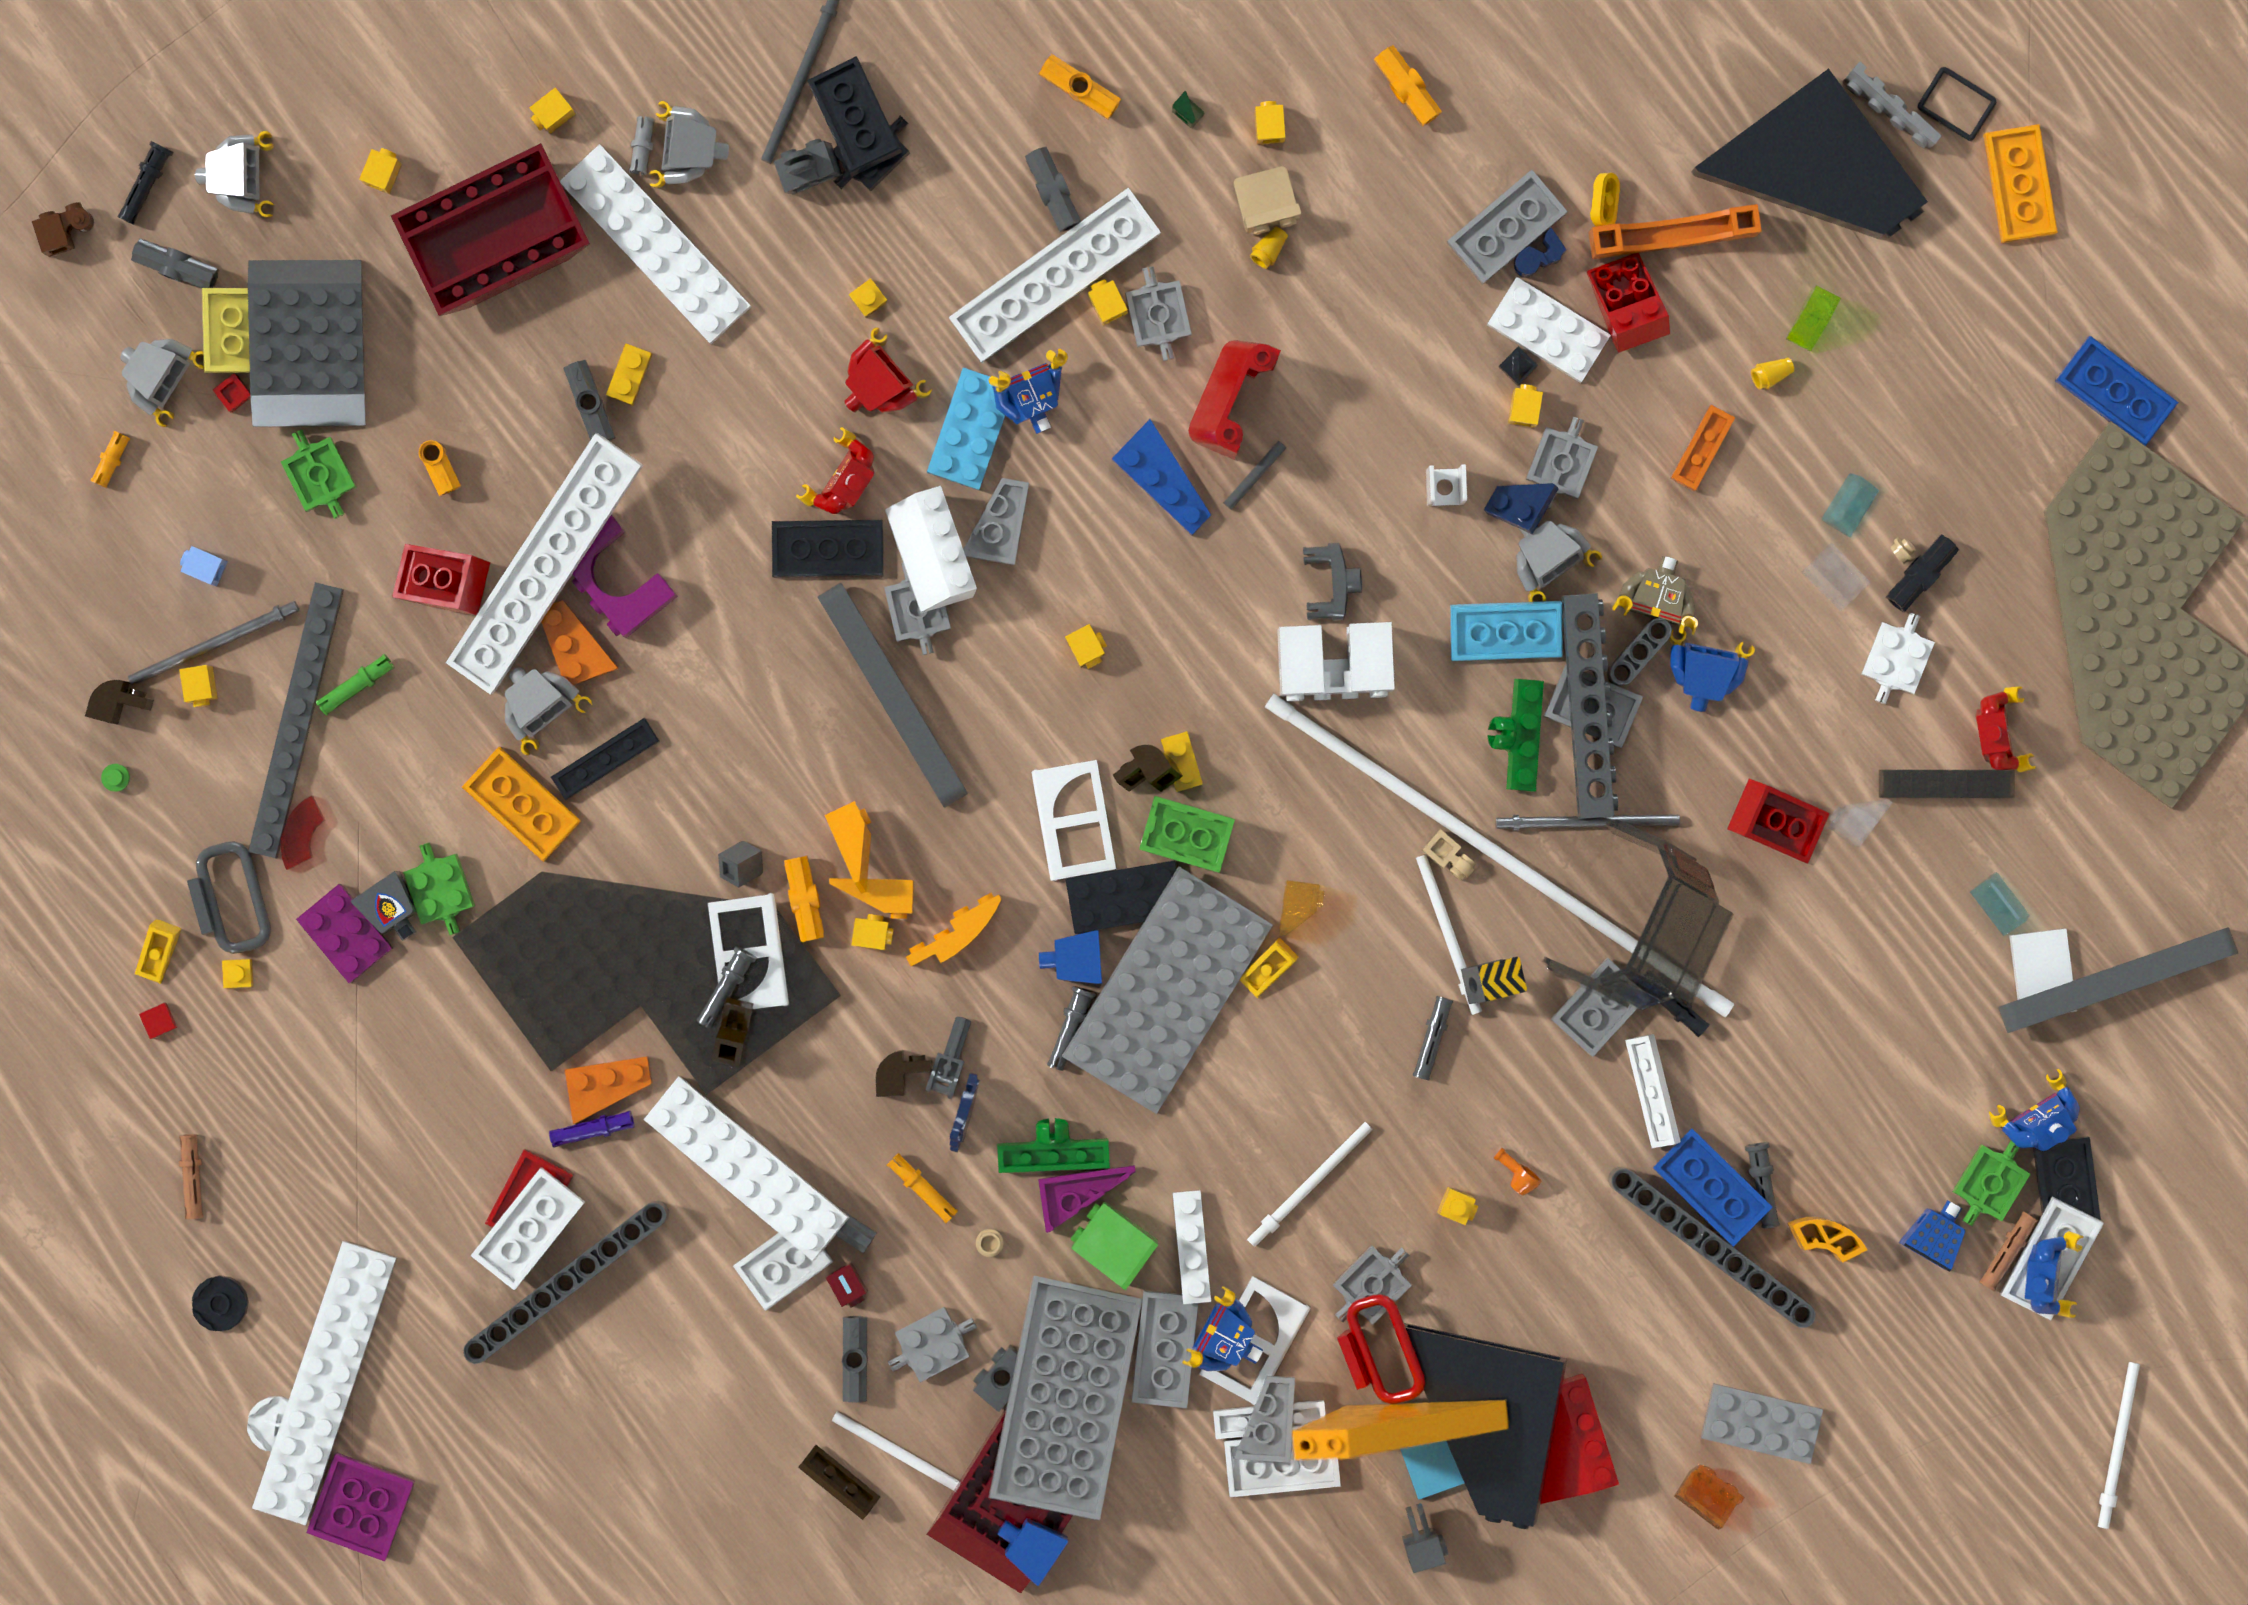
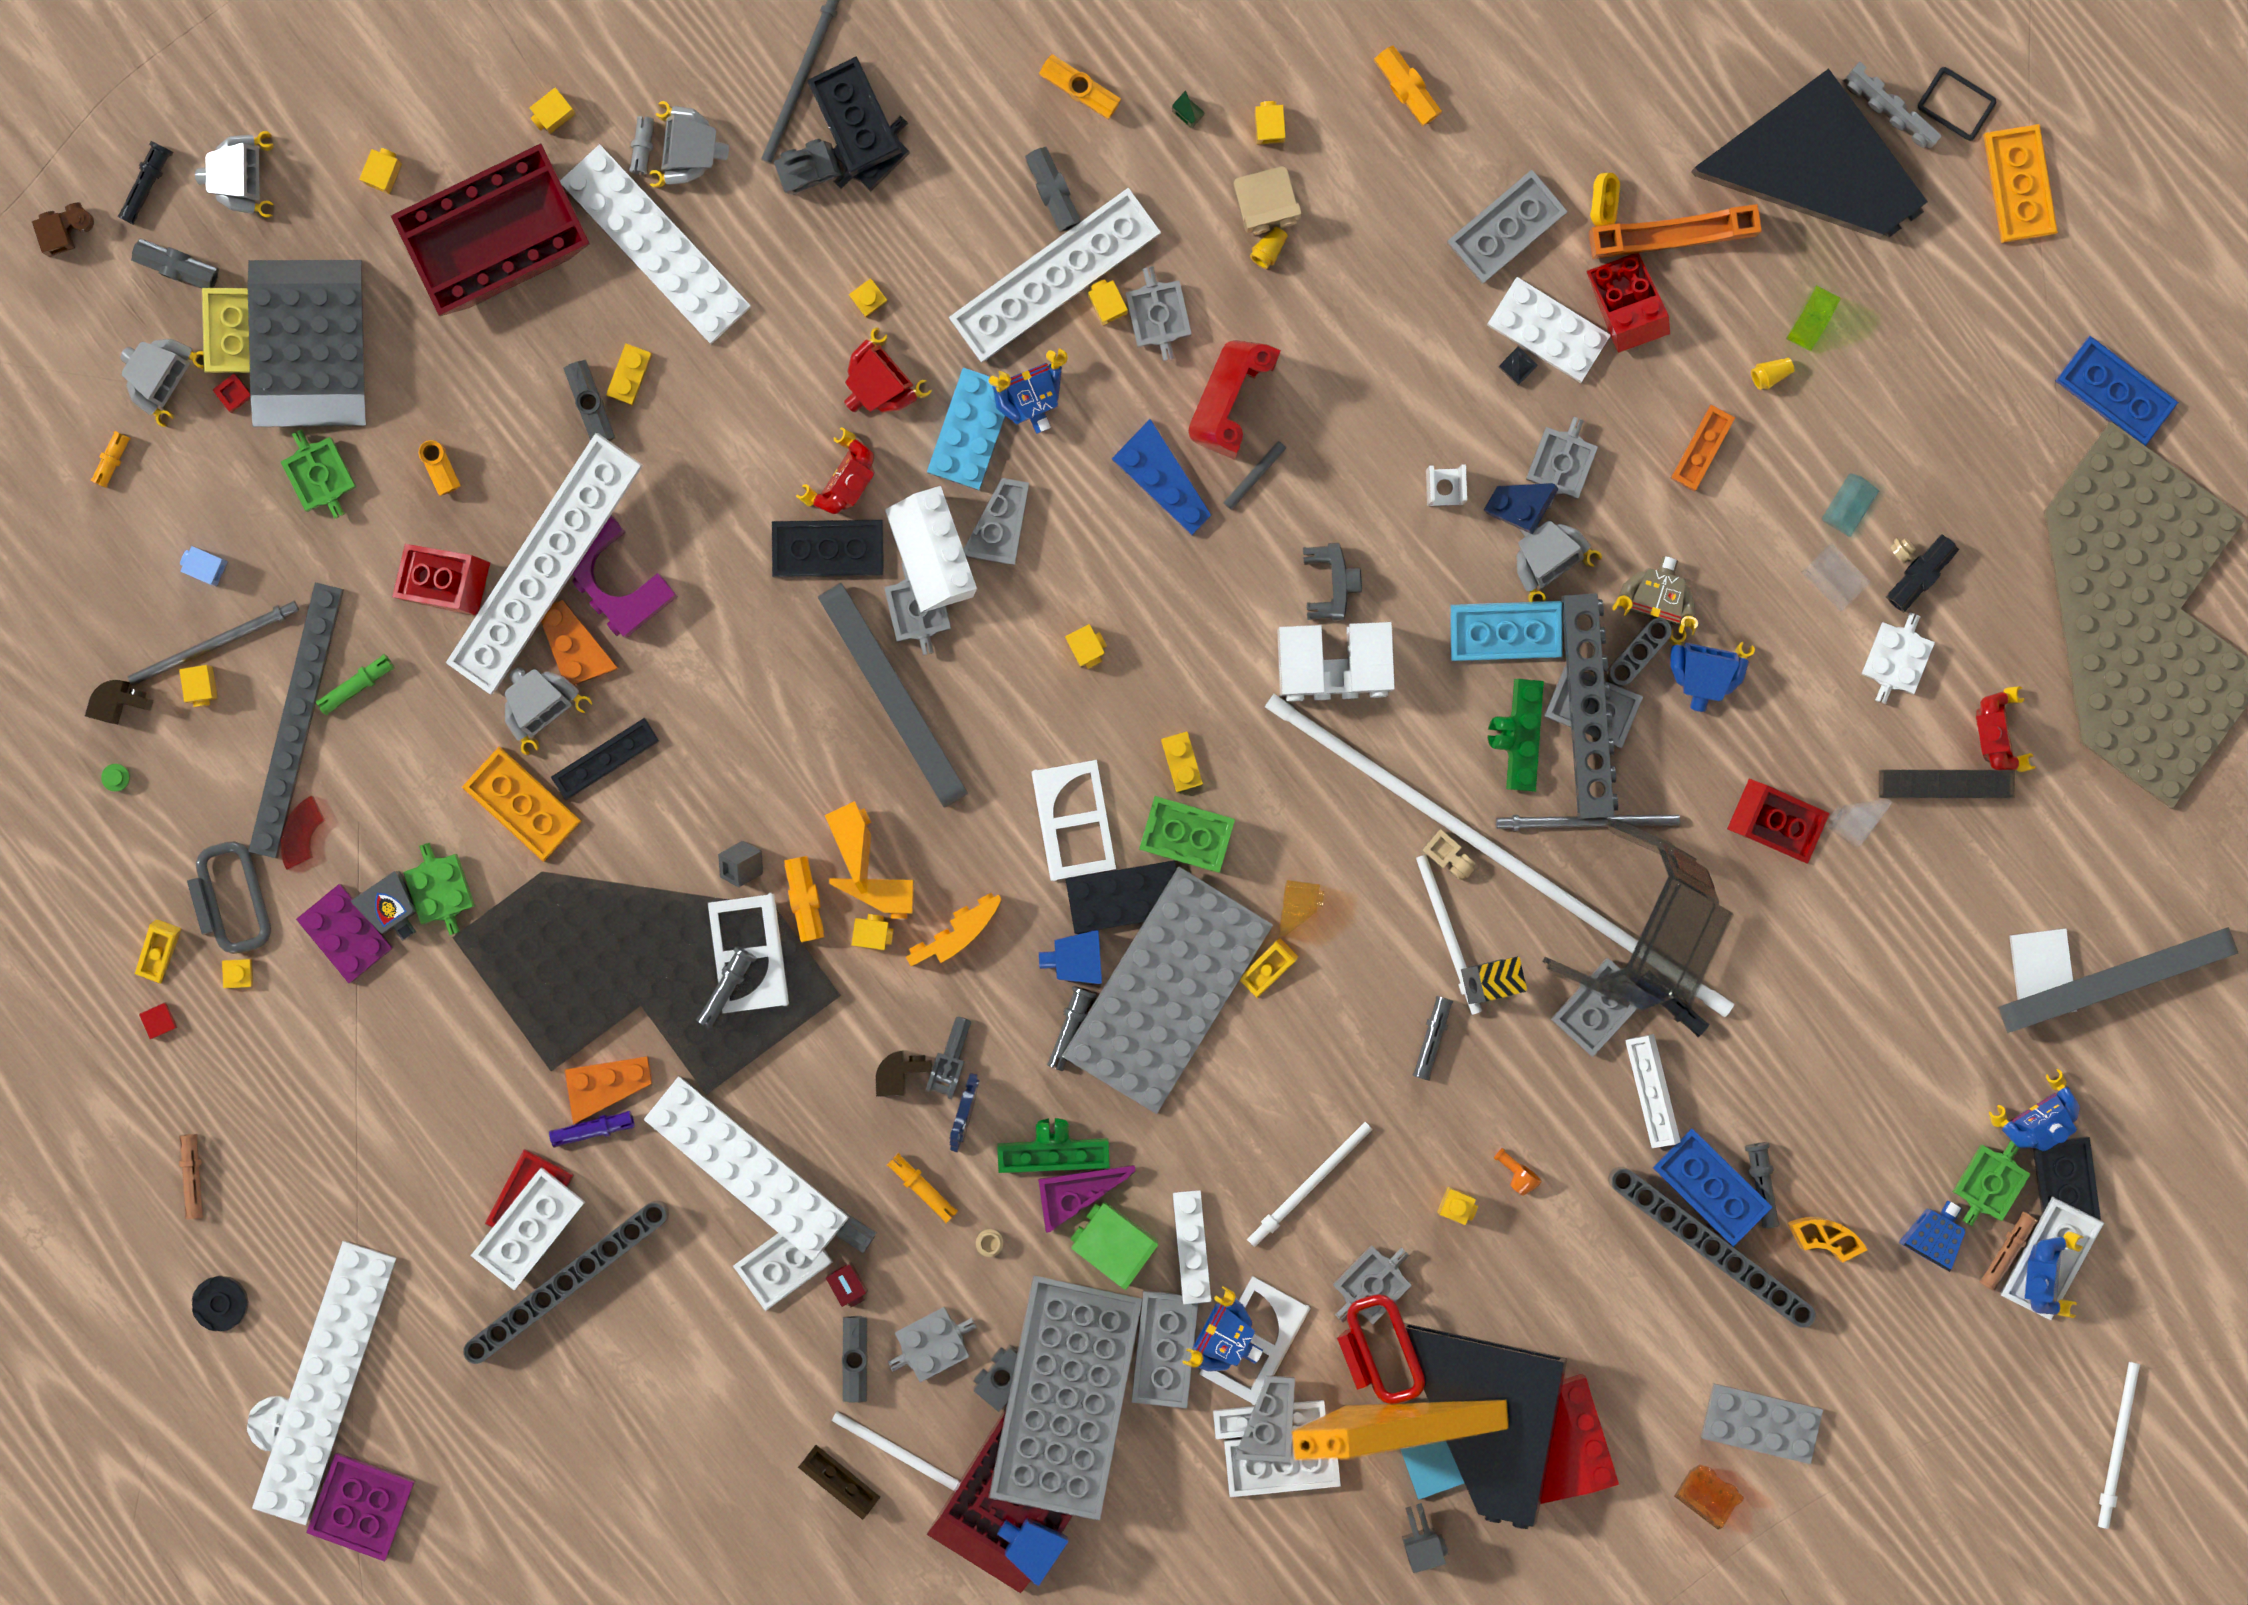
dark brown brick [712,997,754,1067] -> none
dark brown brick [1113,745,1183,792] -> none
yellow brick [1508,384,1543,428] -> none
dark blue leg [1514,228,1567,277] -> none
clear light blue slope [1970,872,2029,936] -> none

